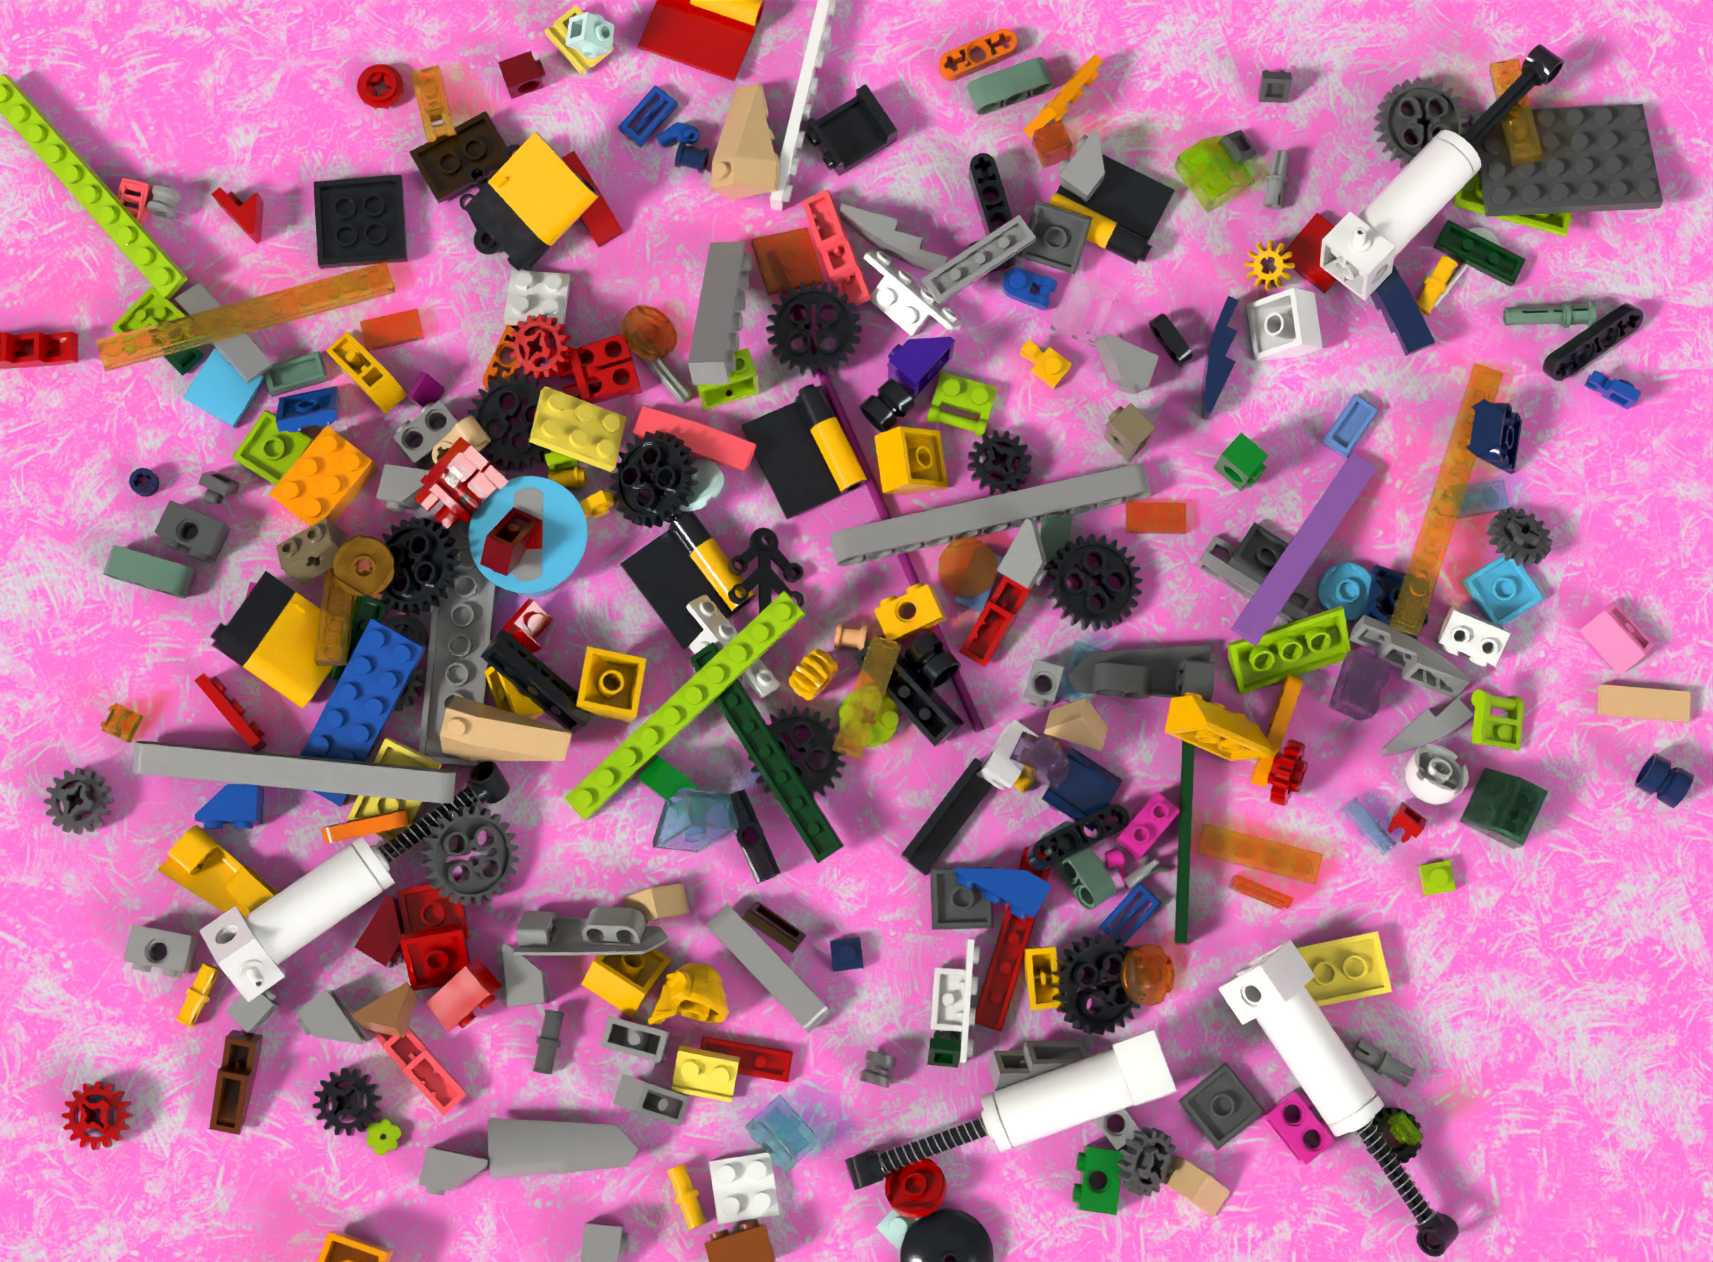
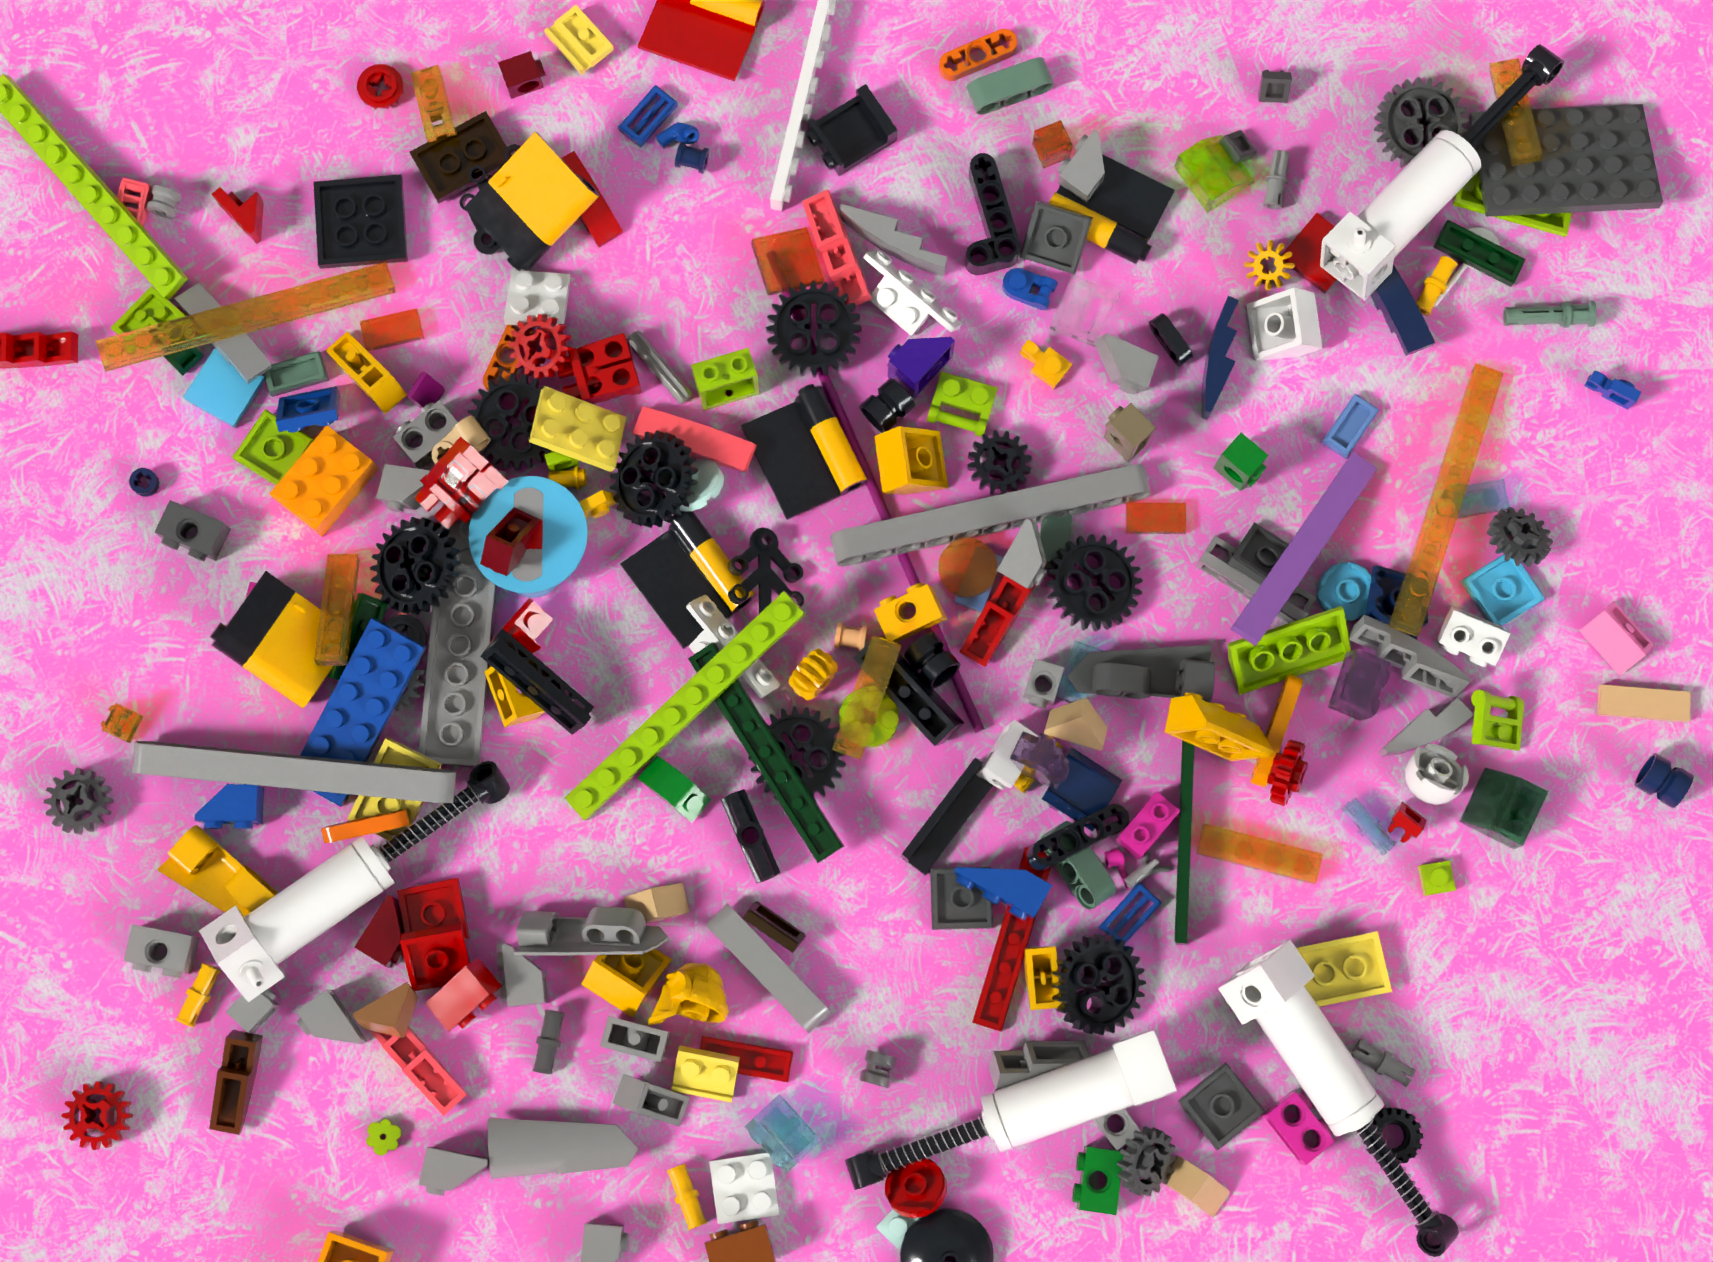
sand green beam [103,545,196,599] -> none
red plate [194,673,267,752] -> none
dark grey tile [198,471,240,506] -> none
dark tan brick [277,518,348,585] -> none
black gear [313,1068,383,1136] -> none
pearl gold plate [333,534,394,596] -> none
dark grey gear [420,806,519,906] -> none
tan wedge [440,696,573,761] -> none
light aqua brick [565,12,615,59] -> none
yellow slope [576,646,647,723] -> none
clear orange tile [621,305,677,361] -> none
clear light blue slope [652,787,738,852] -> none
light grey brick [688,241,753,385] -> none
tan wedge [710,83,780,200] -> none
dark blue plate [830,937,864,972] -> none
light grey plate [922,215,1036,305] -> none
dark green tile [927,1030,961,1068] -> none
white bracket [930,938,980,1063] -> none
light orange wing [1023,54,1103,138] -> none
clear orange tile [1121,944,1175,1006] -> none
clear orange tile [1228,874,1294,910] -> none
clear neon green plate [1388,1112,1424,1145] -> none
dark blue slope [1466,399,1522,474] -> none
black beam [1543,303,1643,381] -> none

